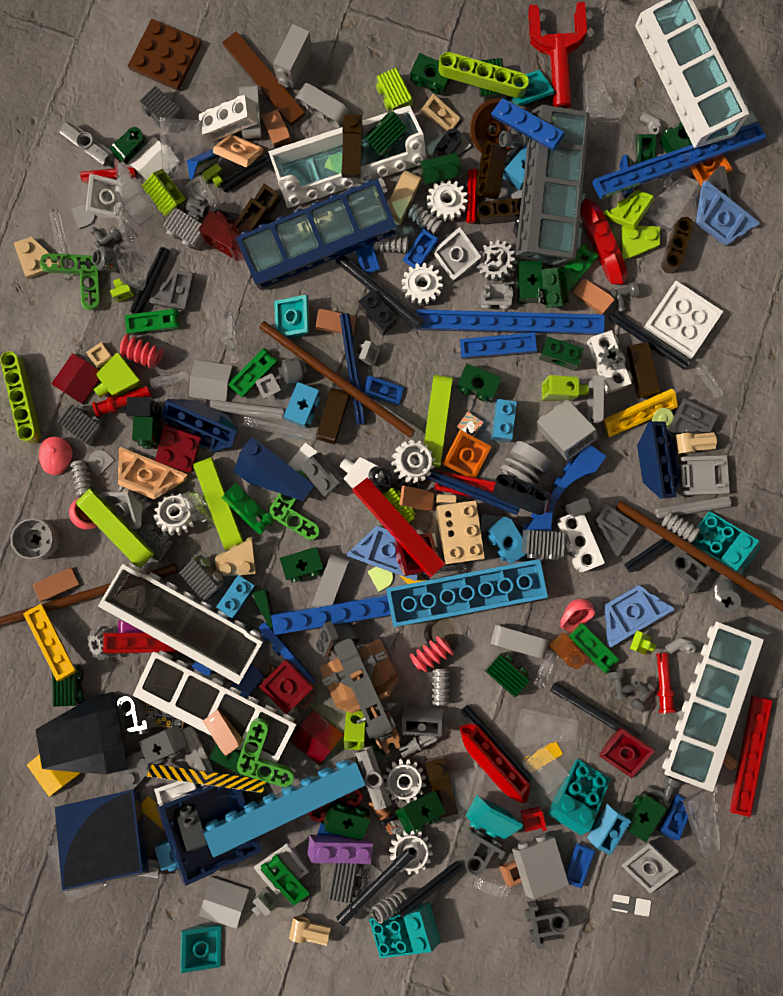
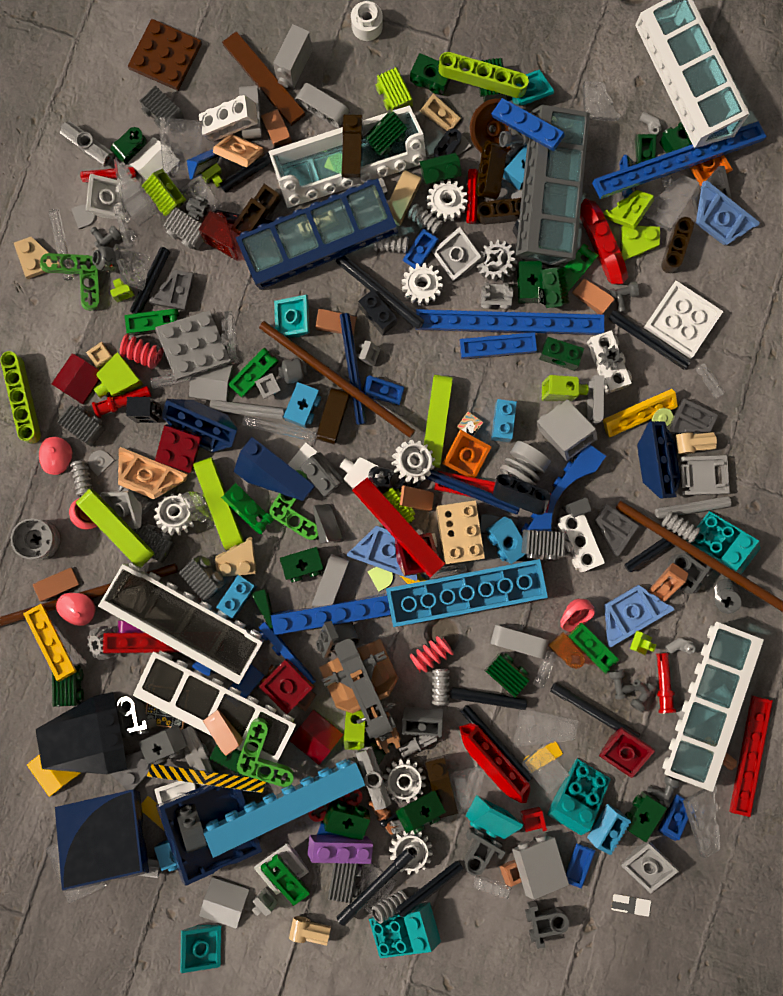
dark green brick [132,417,161,449] -> none
blue tile [356,244,381,274] -> none
tan tile [436,494,456,504] -> none
dark green brick [457,363,502,402] -> none
red piece [528,1,587,109] -> none
dark brown beam [627,342,659,399] -> none
none -> coral hat [56,593,96,626]
none -> light grey plate [155,310,230,381]
none -> dark grey slope [313,504,343,544]
none -> white piece [351,1,383,41]
none -> black axle [450,687,527,710]
none -> nougat slope [648,563,688,602]

